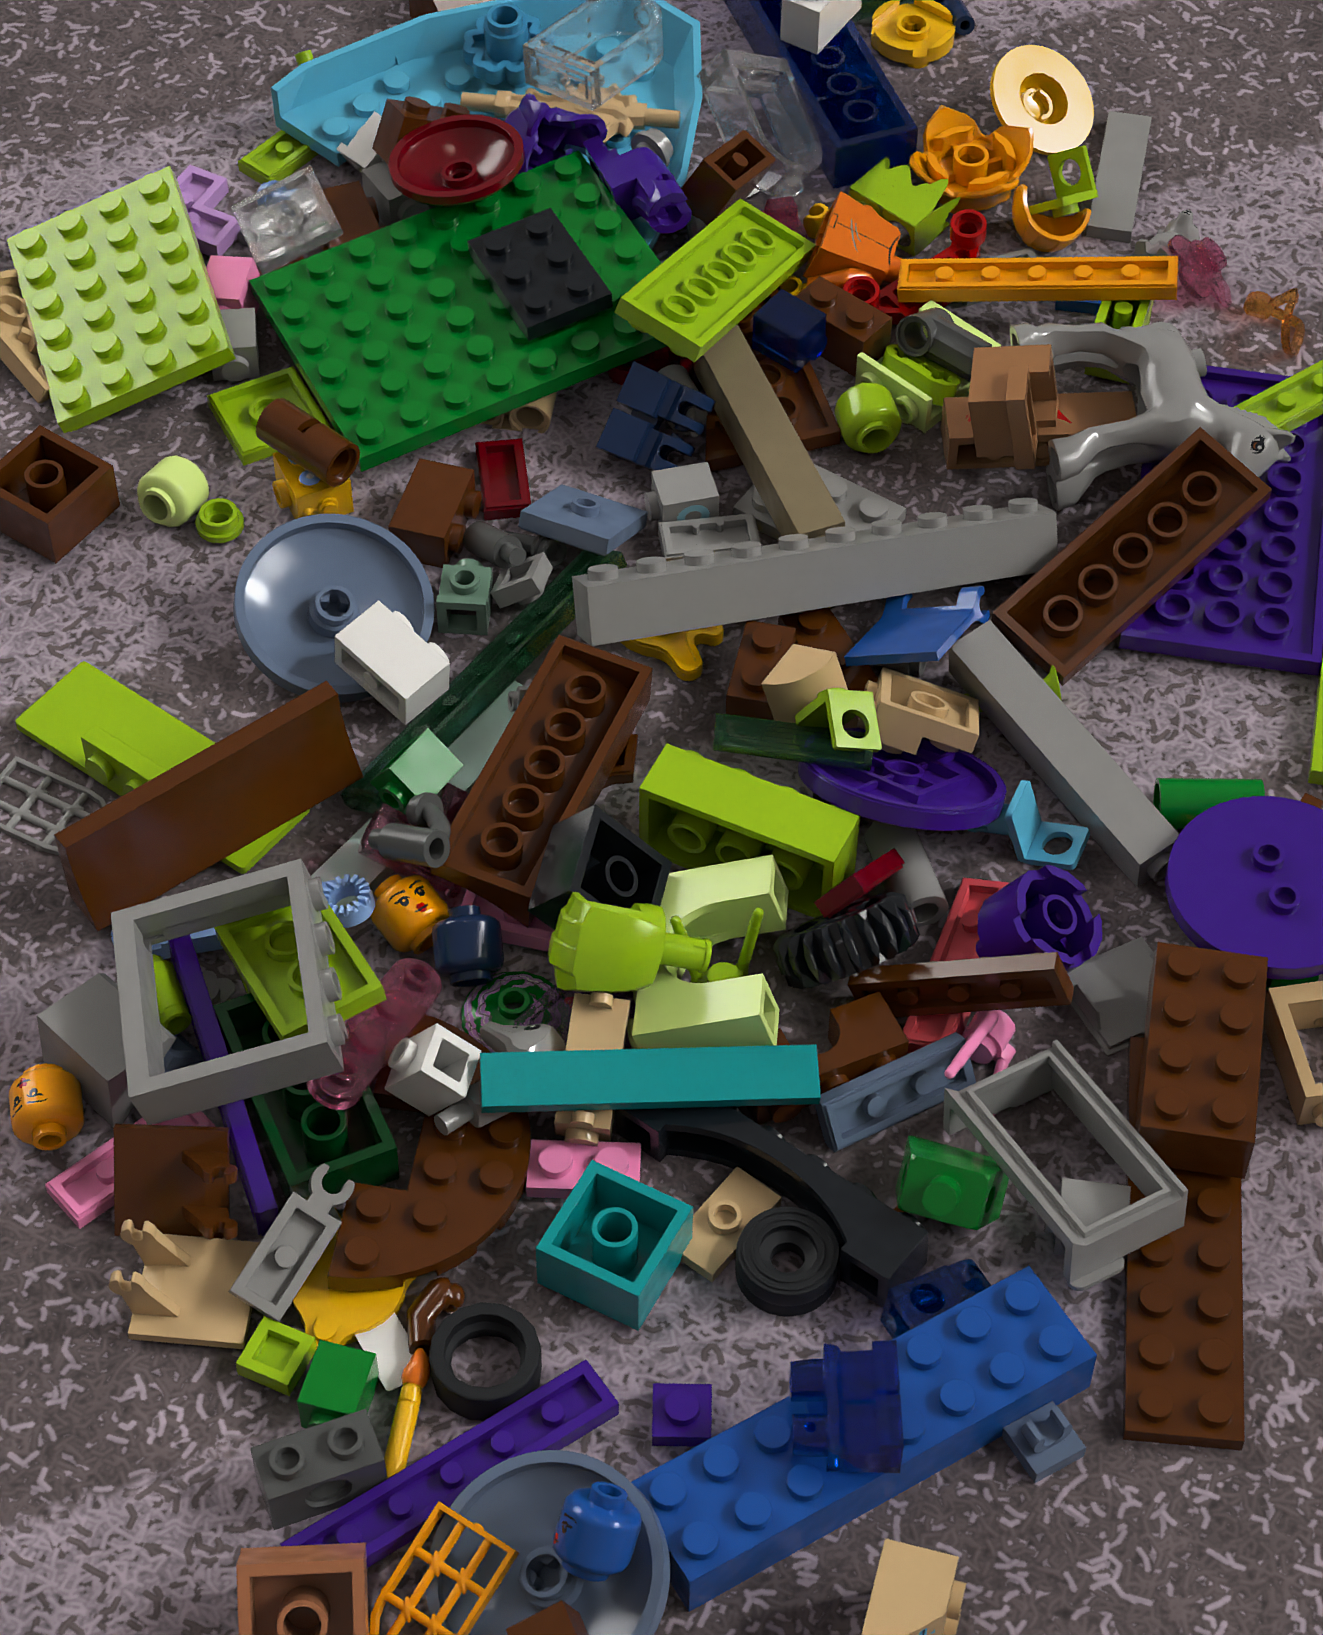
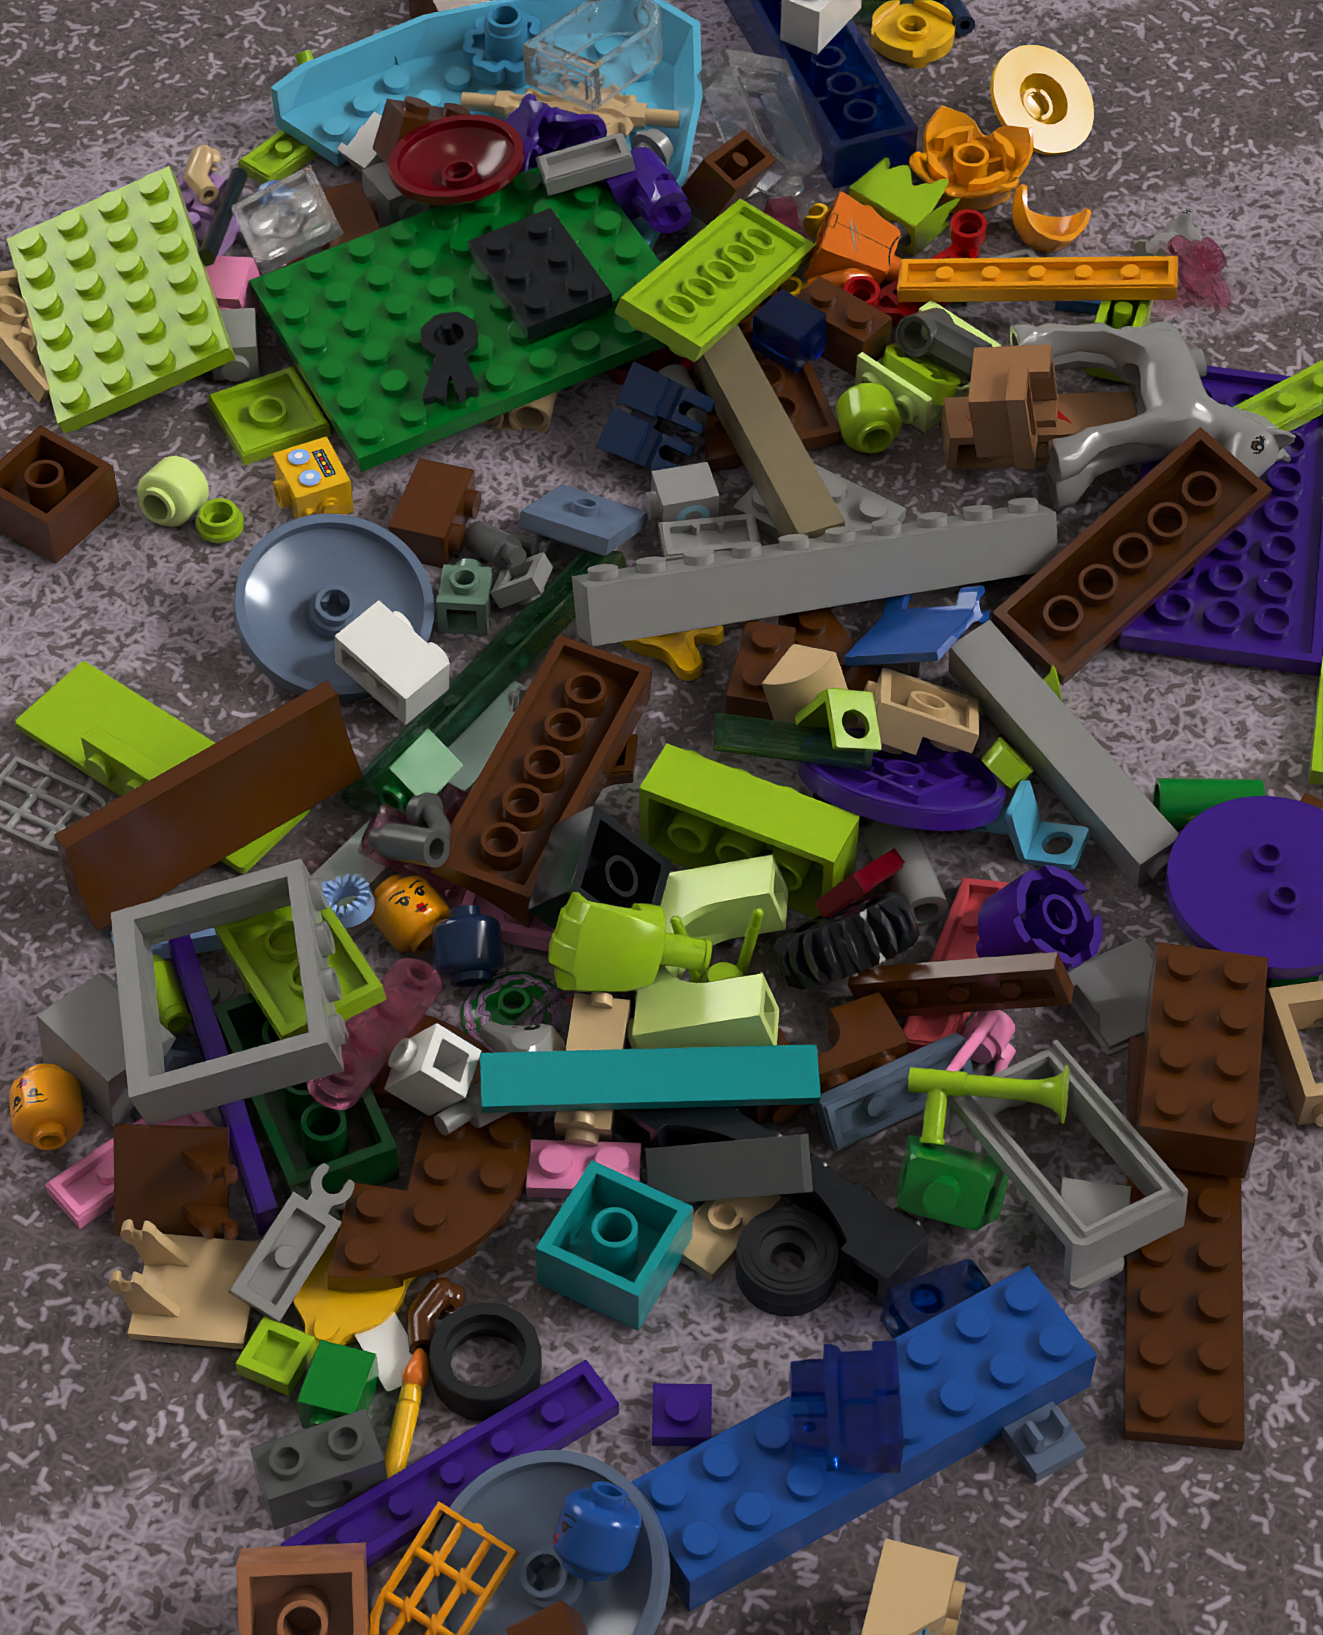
reddish brown pin [256,398,360,487] -> none
dark red tile [475,438,531,521] -> none
lime bracket [1028,145,1098,218] -> none
light grey tile [1086,111,1152,243] -> none
clear orange piece [1243,288,1305,355] -> none
none -> tan arm [183,145,222,204]
none -> black bar [198,167,248,266]
none -> black piece [421,312,479,406]
none -> light grey tile [536,132,636,196]
none -> dark grey tile [645,1134,813,1202]
none -> lime piece [908,1064,1069,1146]
none -> lime beam [980,736,1033,791]

